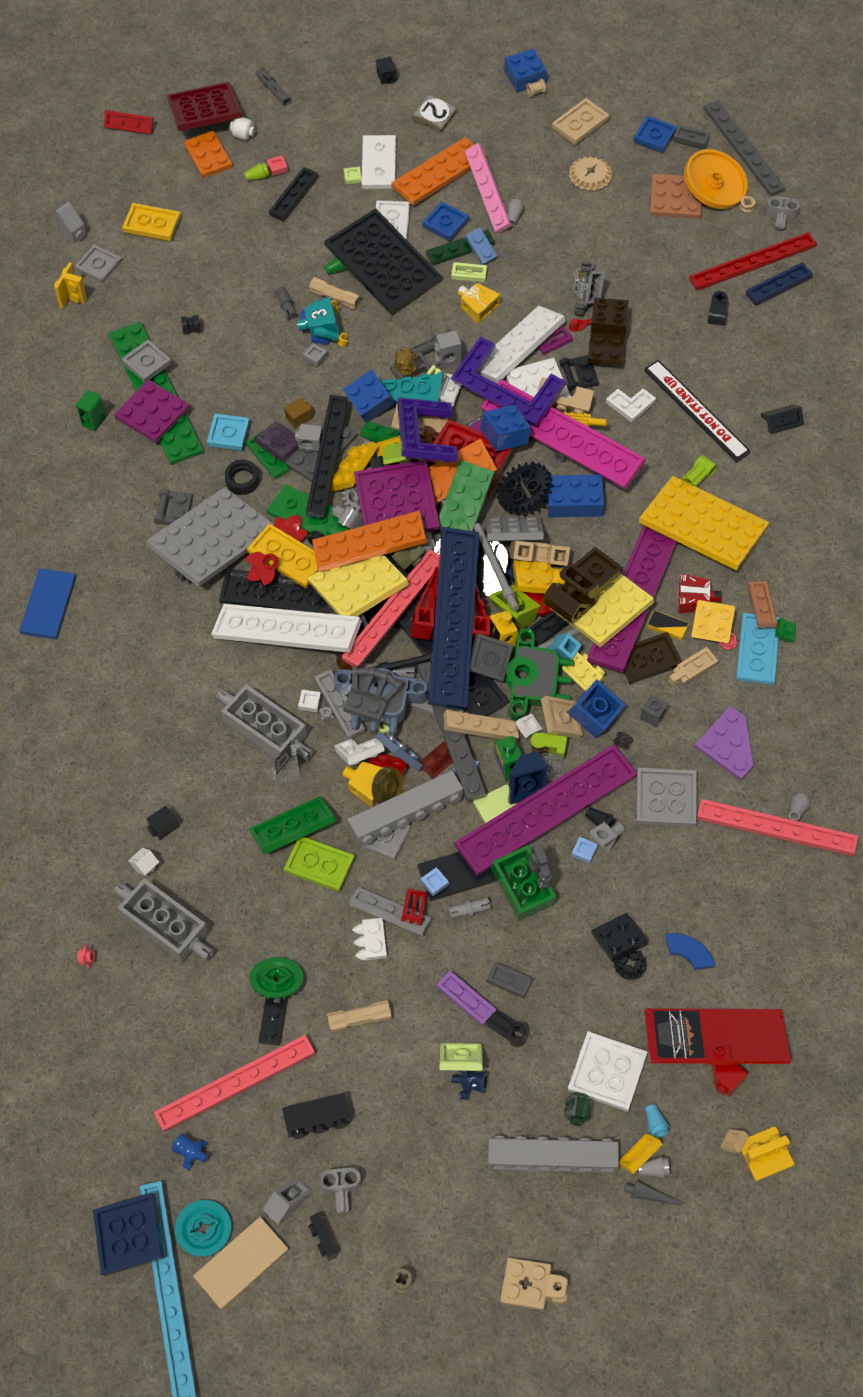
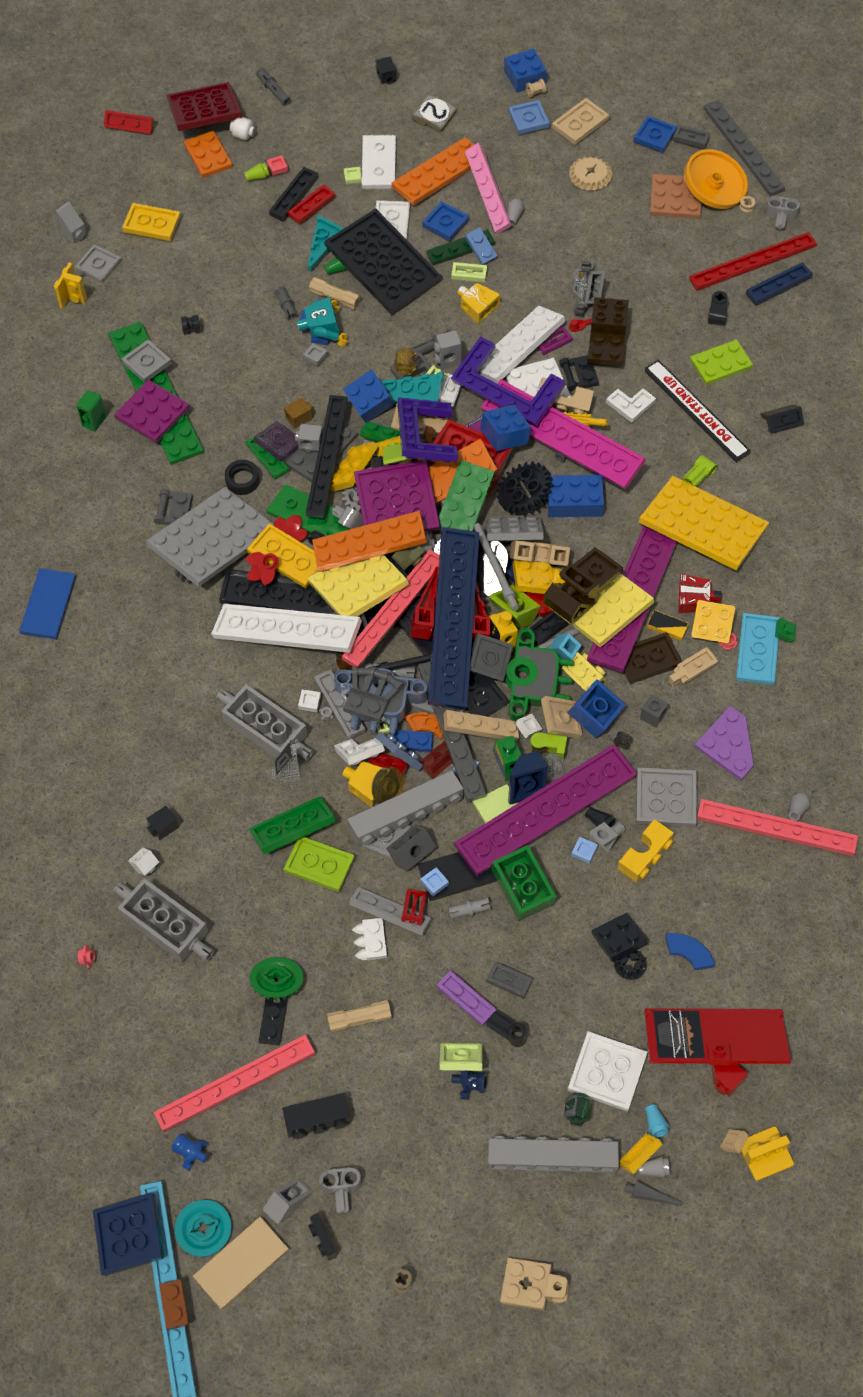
medium azure plate [207,414,250,451] -> none
dark grey plate [528,843,552,890] -> none
nougat tile [748,581,777,628] -> none
none -> dark orange plate [159,1279,189,1331]
none -> red plate [288,184,335,225]
none -> teal wing [308,215,344,271]
none -> dark grey brick [386,824,436,871]
none -> blue plate [394,730,433,752]
none -> orange tile [405,712,444,740]
none -> medium blue plate [508,100,549,135]
none -> yellow arch [618,819,674,883]
none -> lime plate [690,339,753,386]

